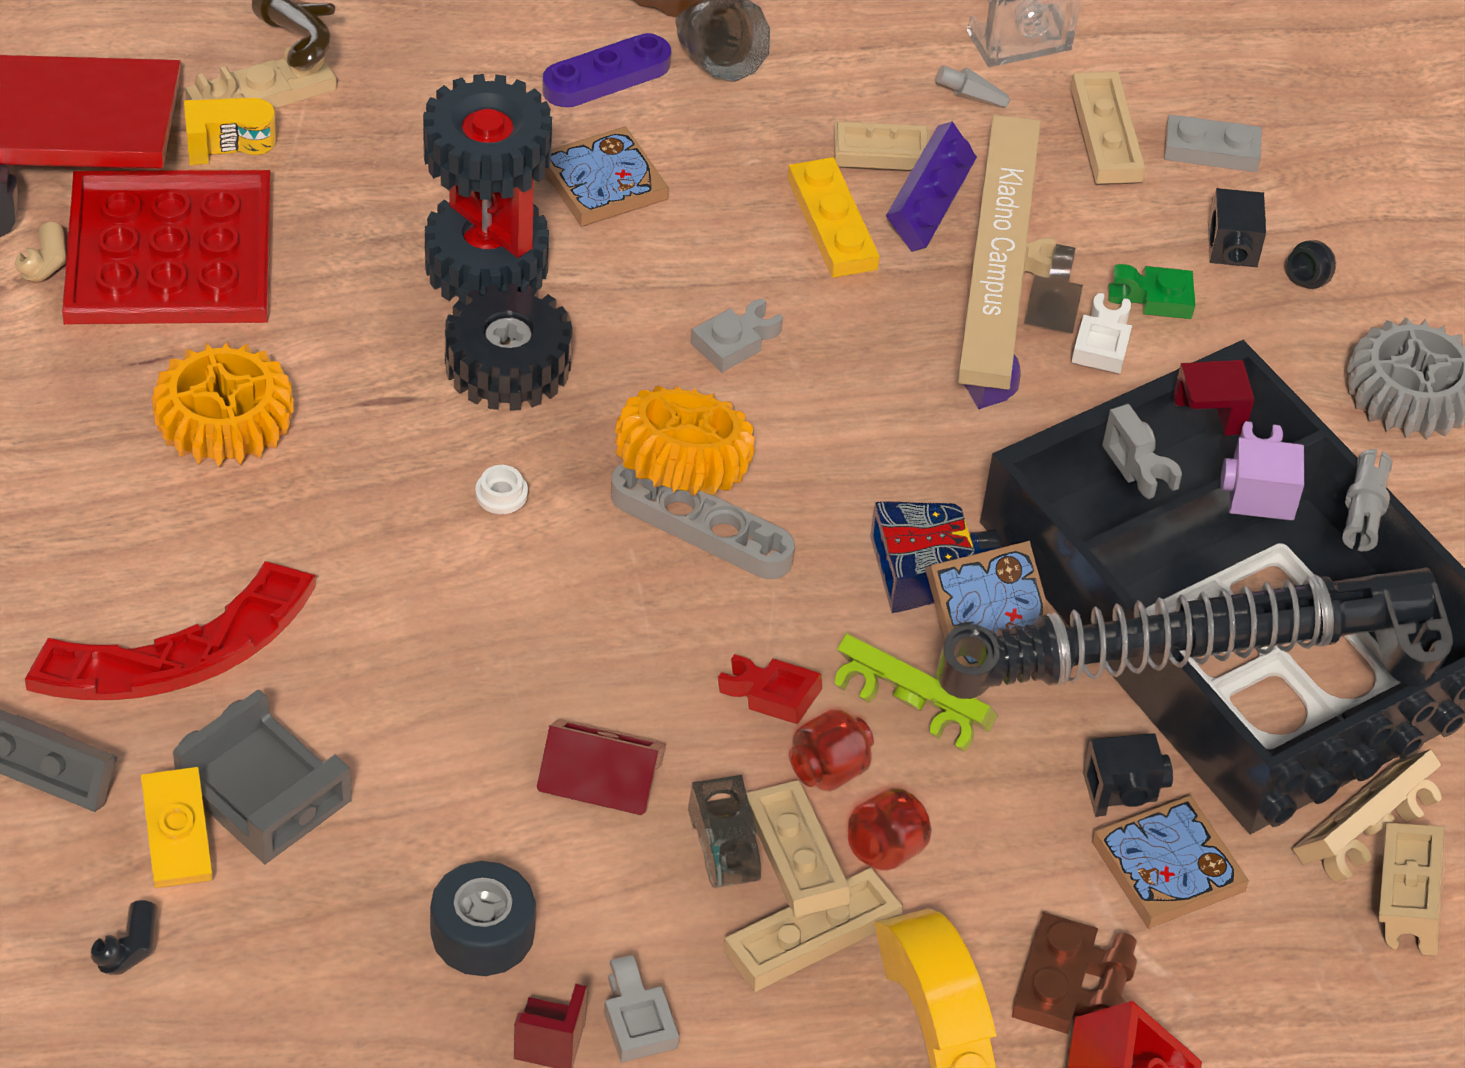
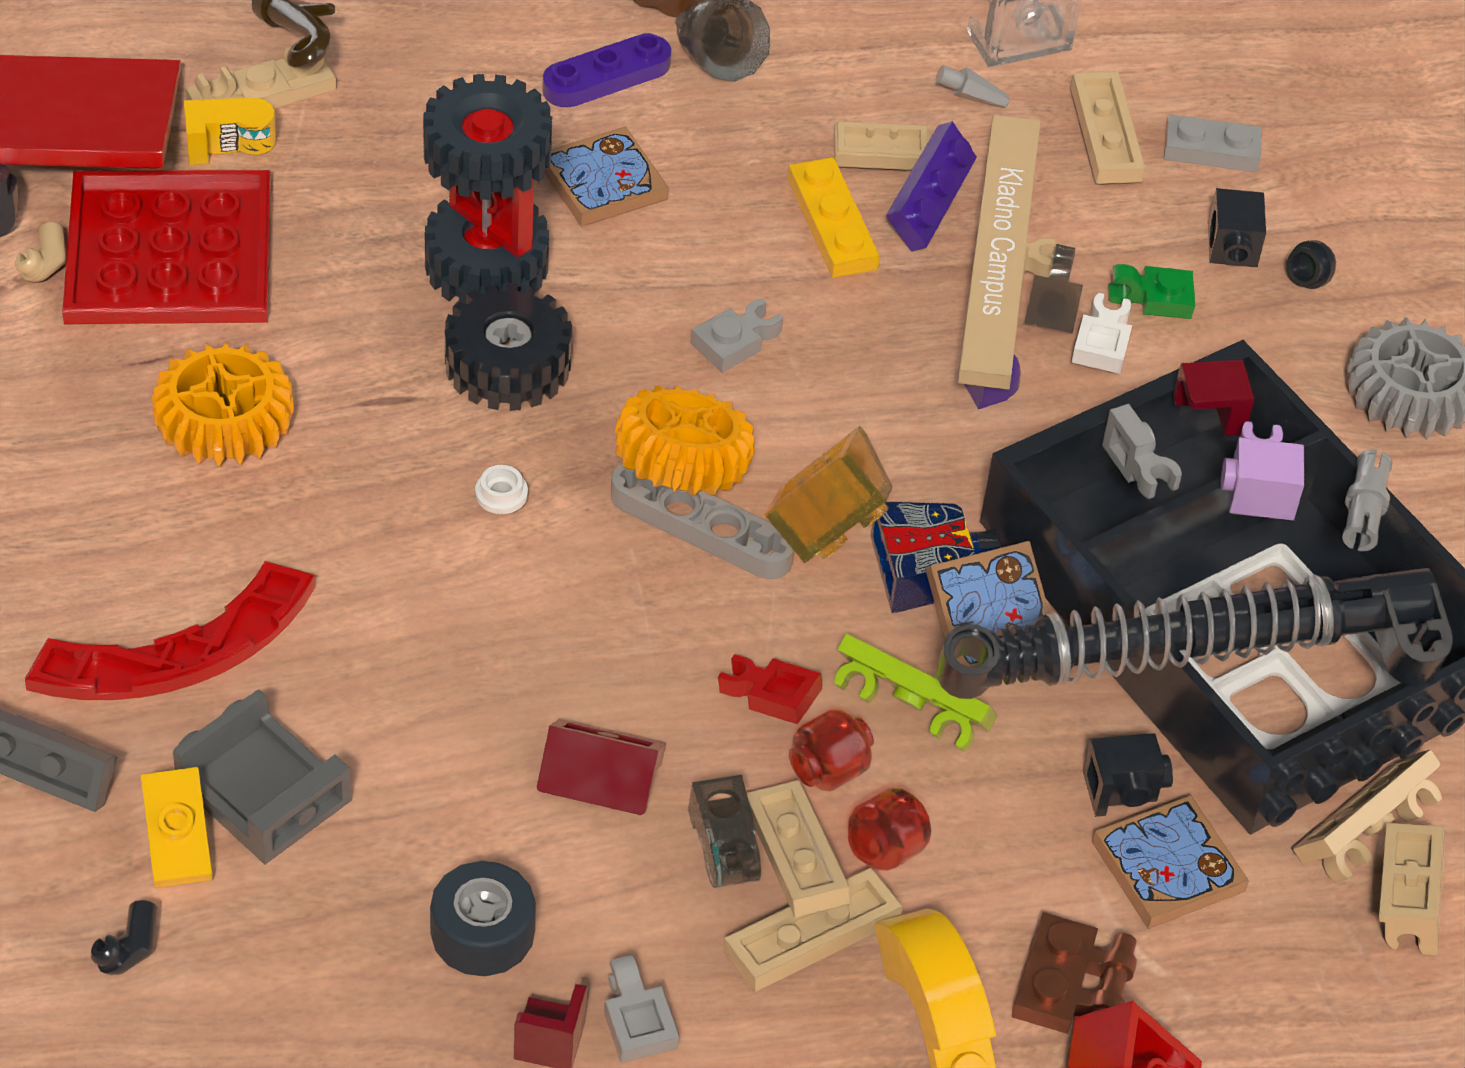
none -> clear yellow slope [764,426,893,563]

